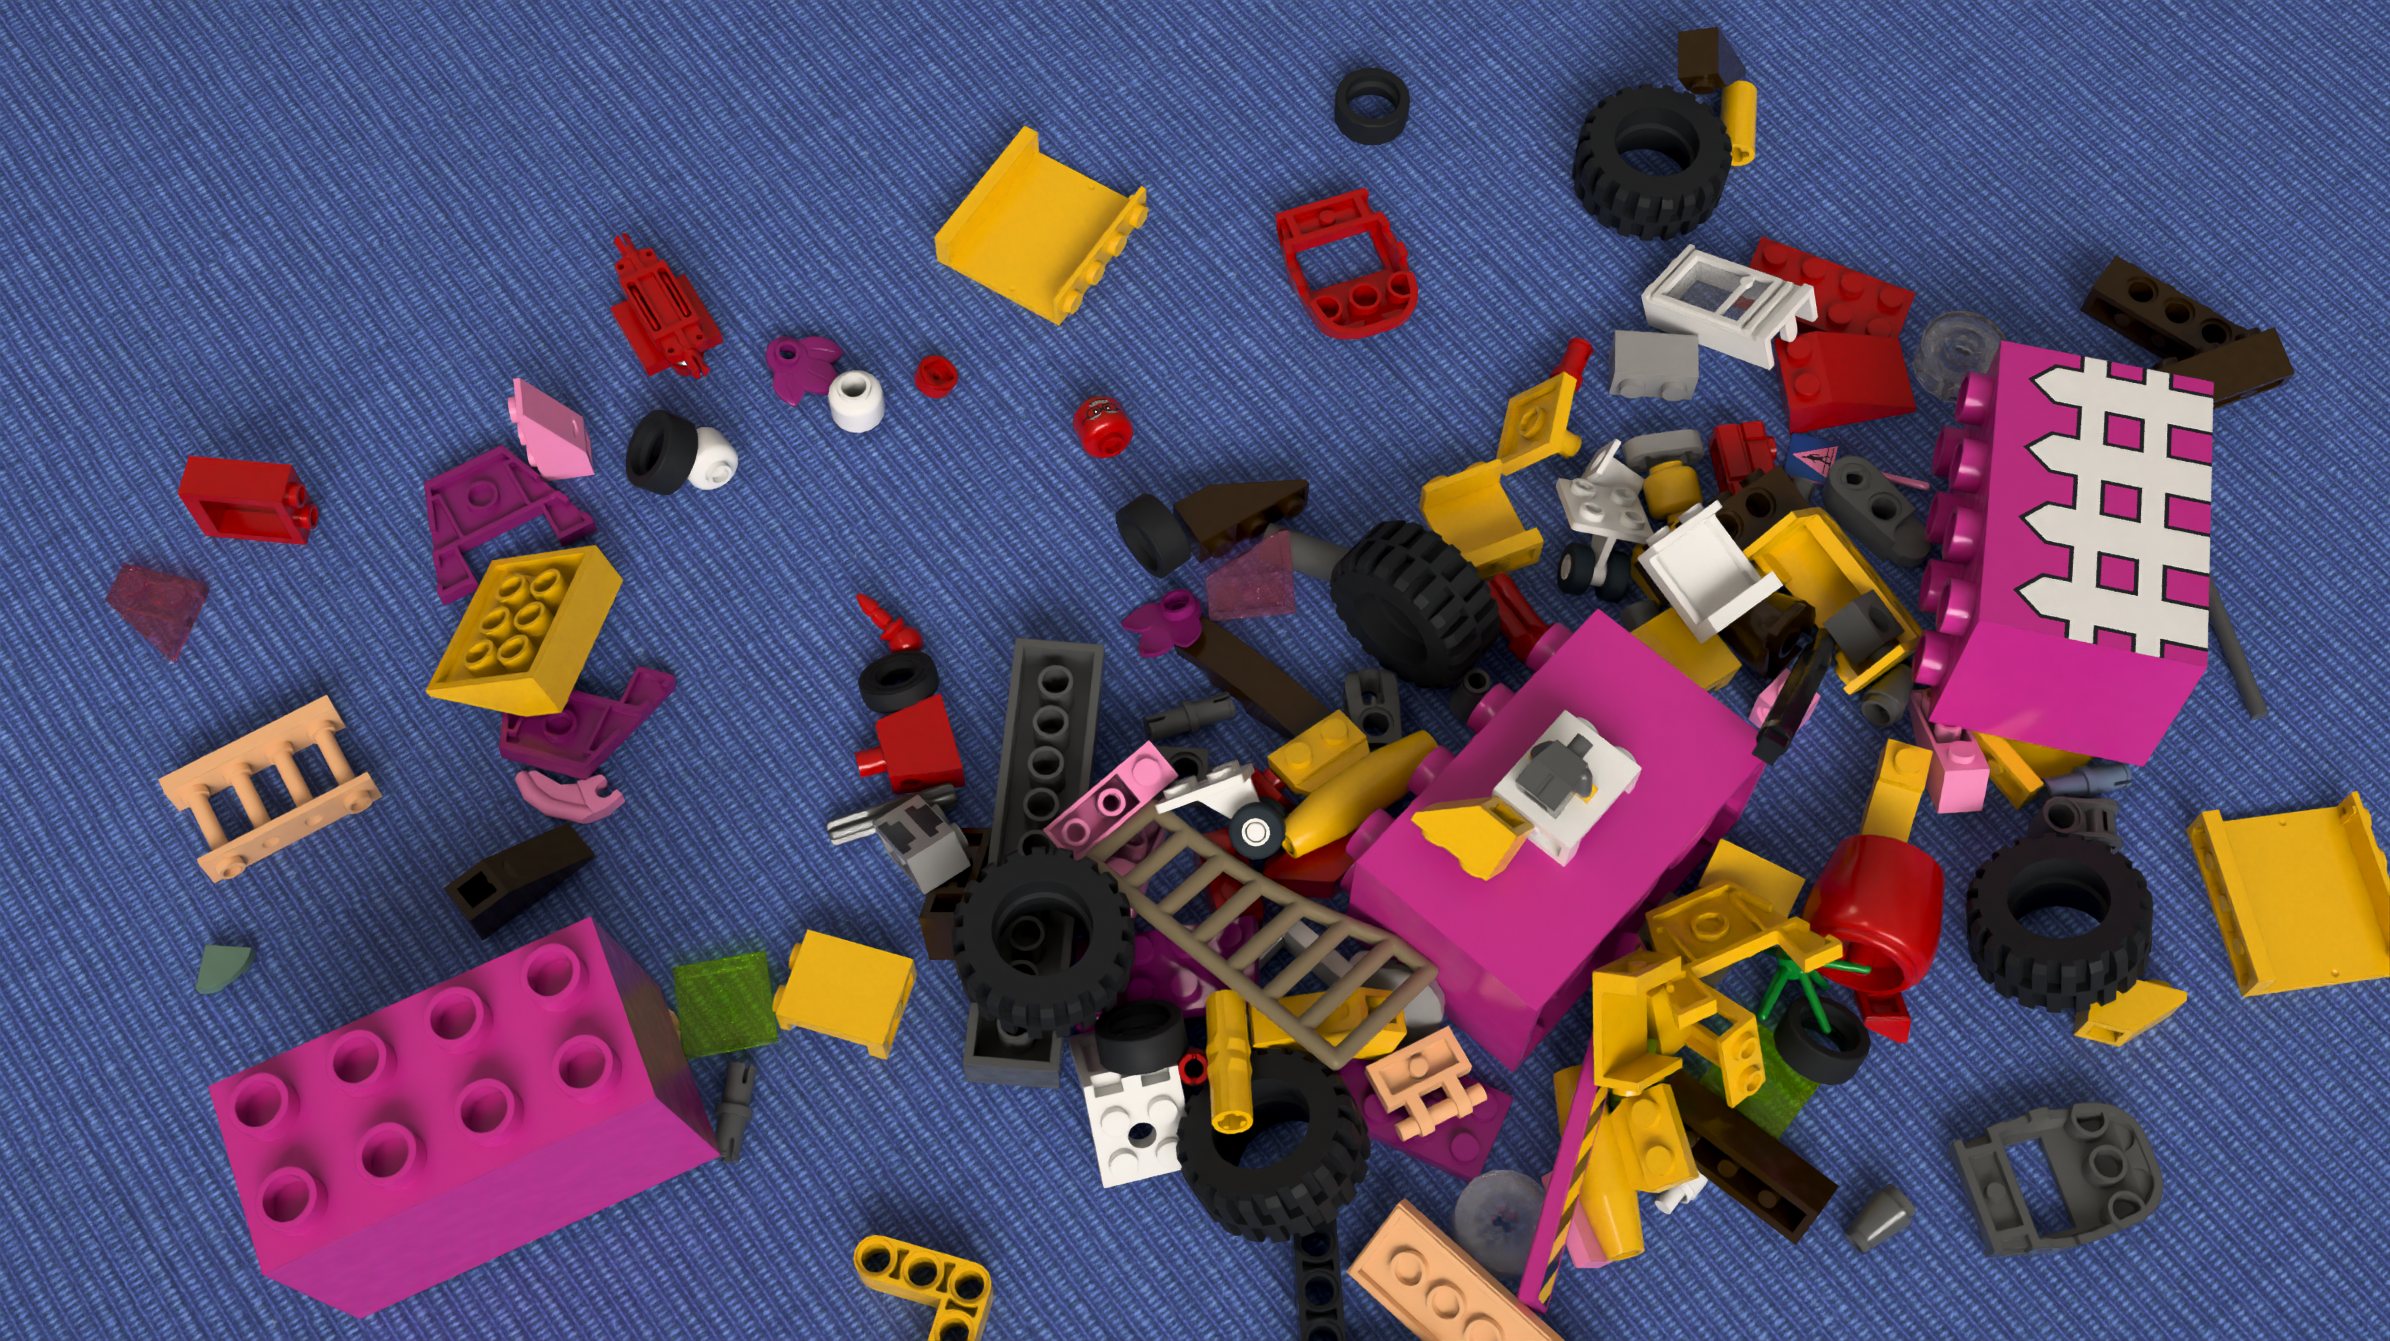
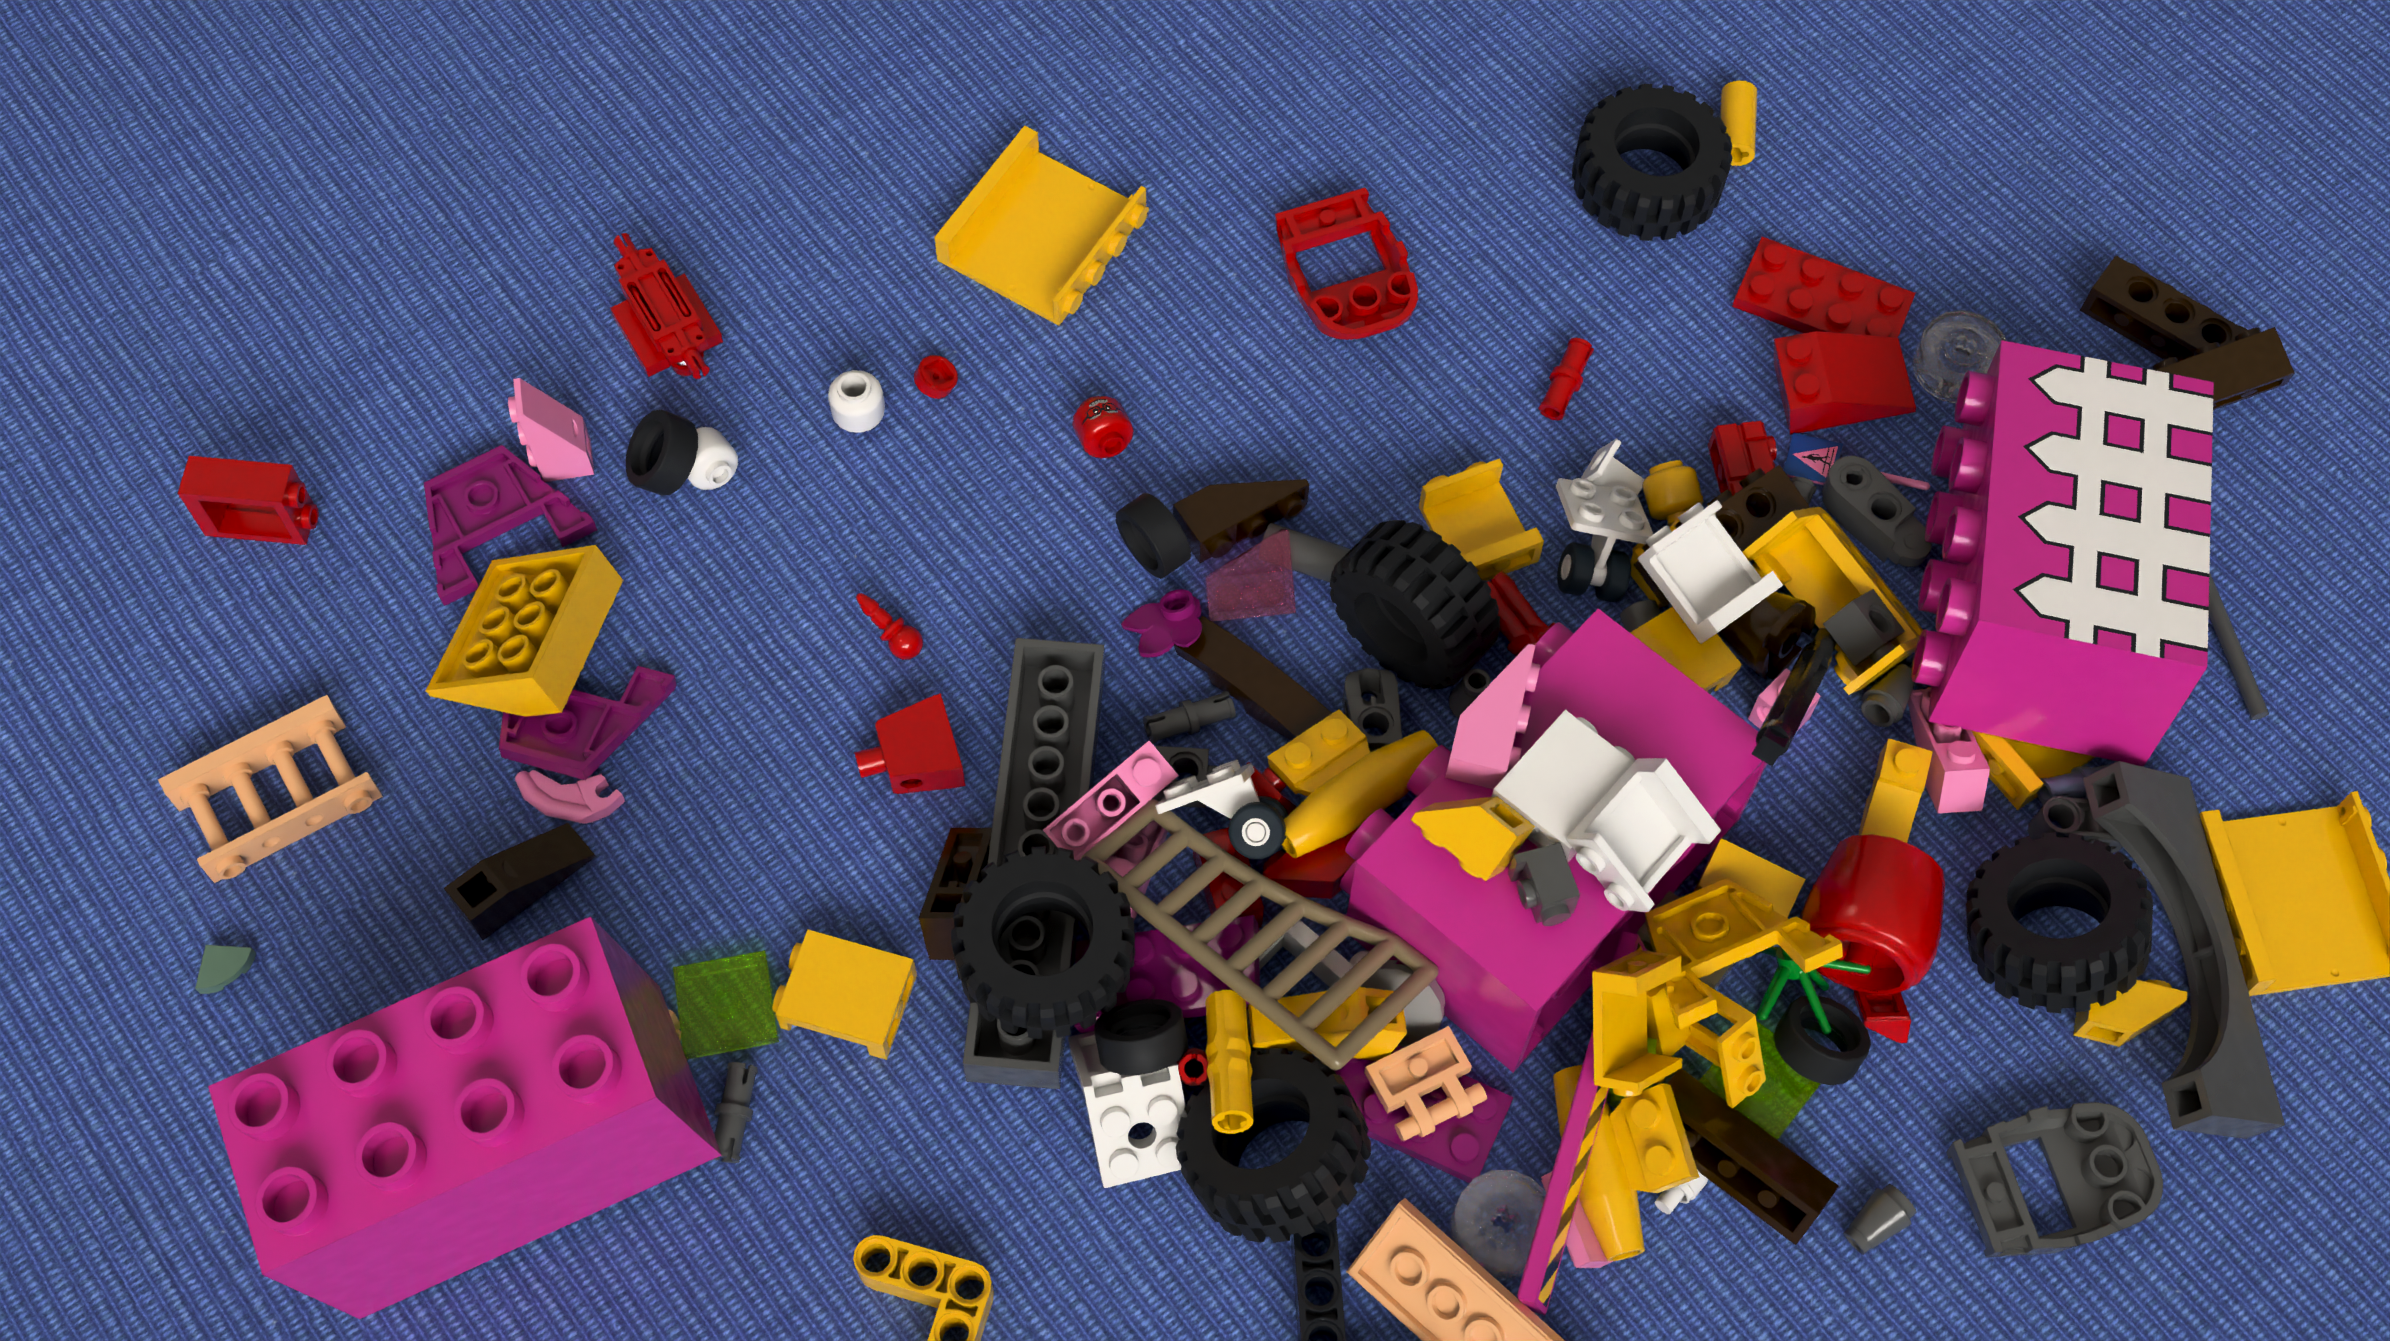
clear pink wing [105,563,210,663] -> none
magenta plate [765,336,843,407] -> none
dark grey axle [826,782,958,845] -> none
black tyre [858,650,939,714] -> none
light grey brick [872,795,971,895] -> none
black tyre [1334,68,1410,145] -> none
yellow tile [1496,372,1582,476] -> none
dark grey piece [1515,733,1598,819] -> none
light grey brick [1609,330,1699,401] -> none
light grey beam [1622,429,1705,473] -> none
white door [1641,244,1818,370] -> none
dark brown slope [1678,27,1746,95] -> none
none -> bright pink slope [1445,644,1540,789]
none -> dark grey brick [1508,842,1580,926]
none -> white panel [1566,758,1721,912]
none -> dark grey arch [2083,761,2285,1139]

